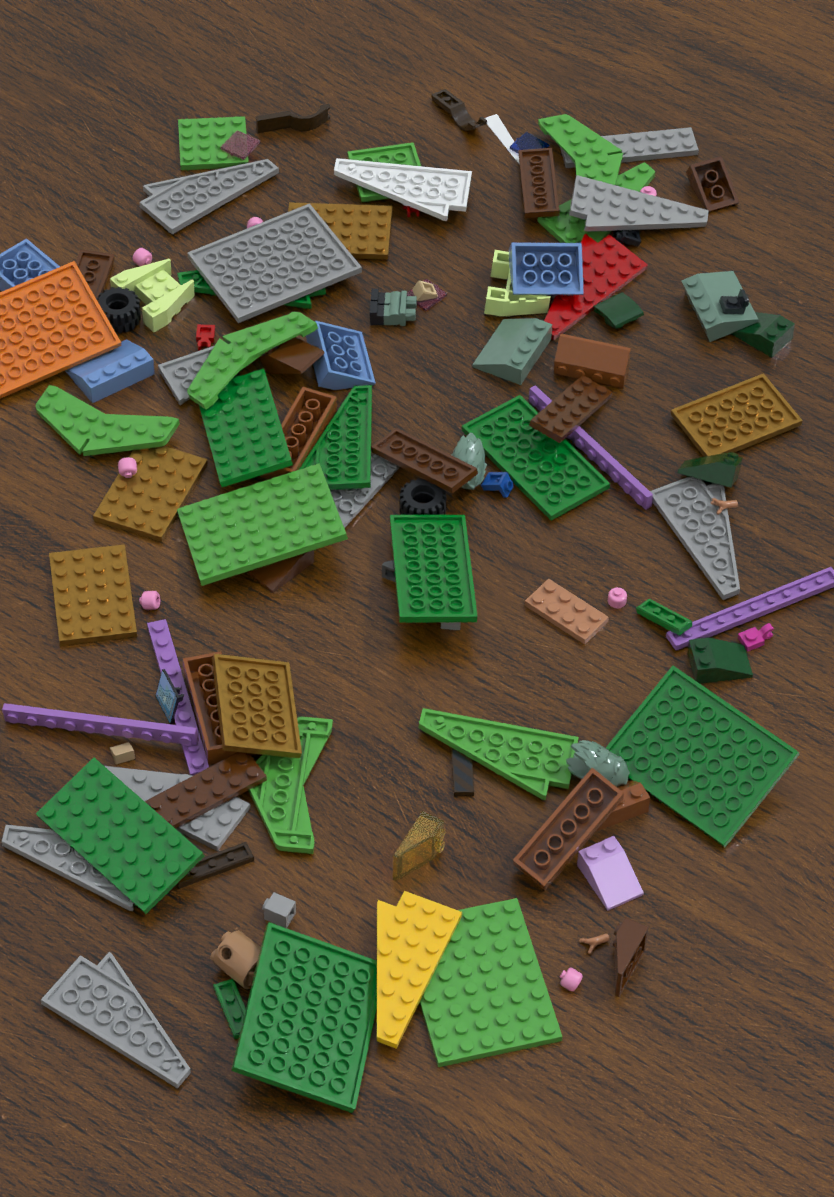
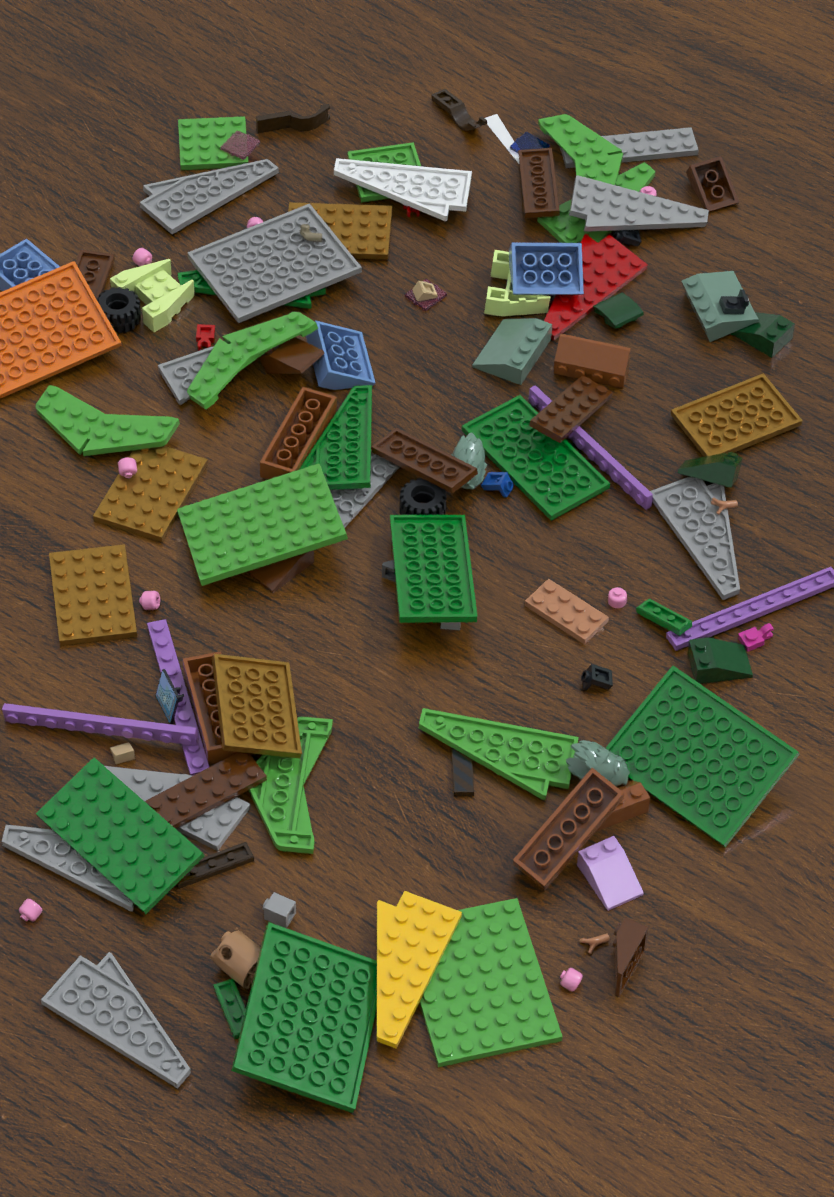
medium blue slope [65,339,154,403] -> none
green plate [199,369,293,487] -> none
sand green hips [370,288,417,326] -> none
clear yellow slope [393,811,446,881] -> none
none -> bright pink piece [19,899,42,922]
none -> dark tan arm [299,224,322,242]
none -> black bracket [581,664,613,690]

